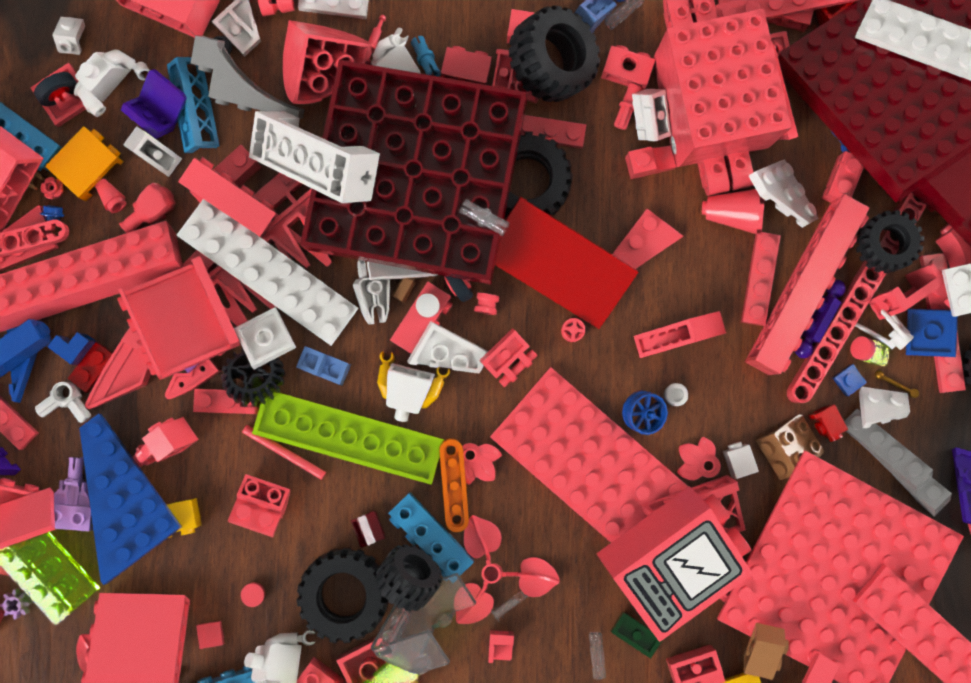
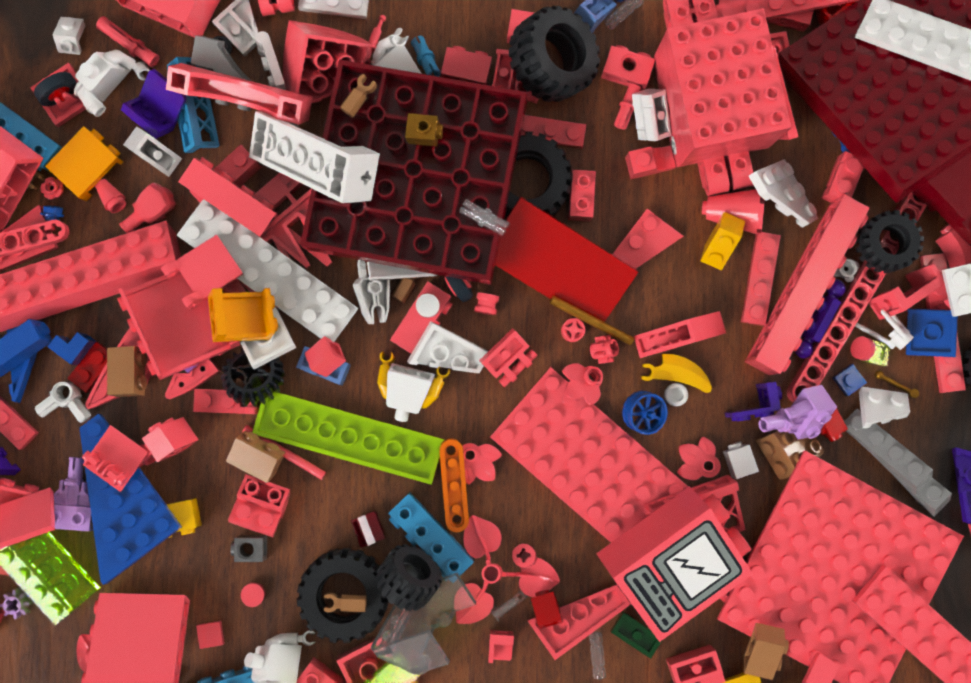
none -> coral hinge [82,425,149,492]
none -> coral pin [96,16,160,68]
none -> medium nougat brick [107,346,147,397]
none -> coral flag [161,235,243,310]
none -> coral arch [166,63,312,125]
none -> light orange panel [208,288,278,342]
none -> brick [226,431,285,483]
none -> flat silver brick [231,535,267,562]
none -> white plate [255,31,286,90]
none -> coral panel [305,336,346,377]
none -> medium nougat bar [324,592,367,612]
none -> medium nougat bar [340,74,377,118]
none -> pearl gold brick [405,113,443,146]
none -> coral wheel [512,544,537,568]
none -> coral wing [528,584,631,660]
none -> red brick [531,590,563,629]
none -> pearl gold bar [549,295,634,345]
none -> coral plate [562,363,603,406]
none -> coral brick [568,170,596,222]
none -> coral gear [590,335,619,364]
none -> yellow piece [641,353,712,393]
none -> yellow brick [700,212,745,271]
none -> dark purple bracket [724,382,782,422]
none -> lavender brick [758,385,837,440]
none -> white plate [834,259,859,282]

